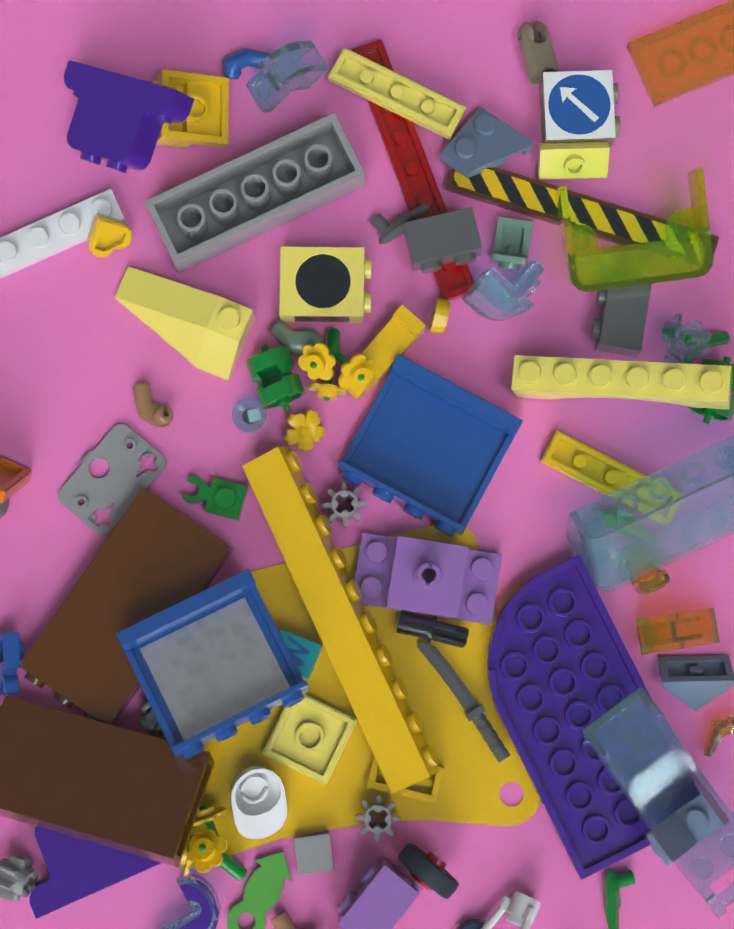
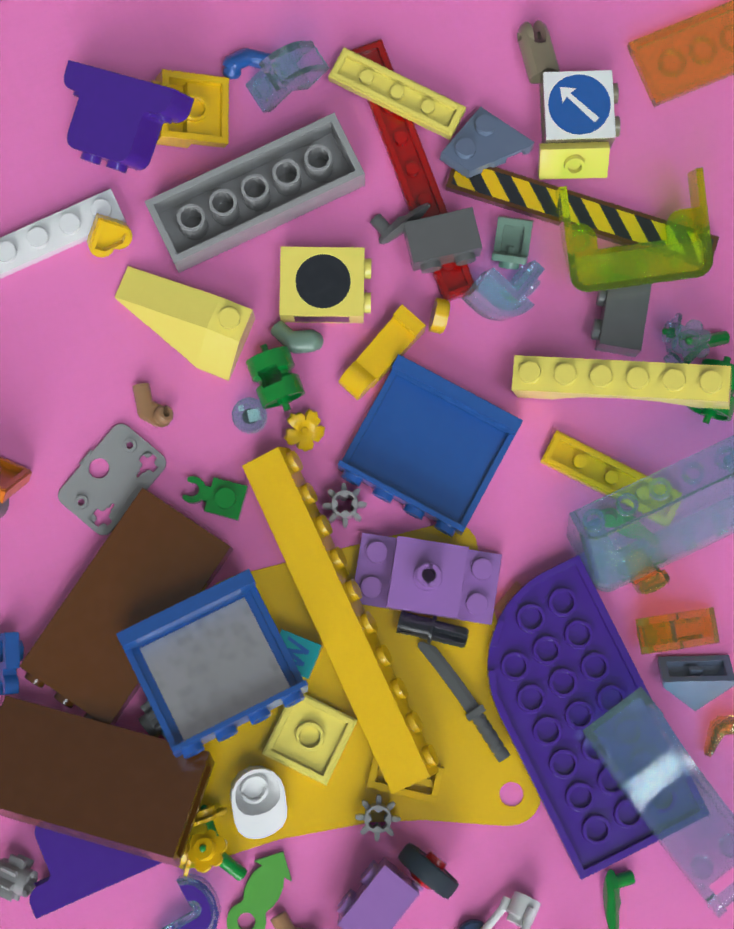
light grey tile [294,833,334,875] -> none
yellow plant [298,328,374,401] -> none
sand blue bracket [646,789,730,866] -> none

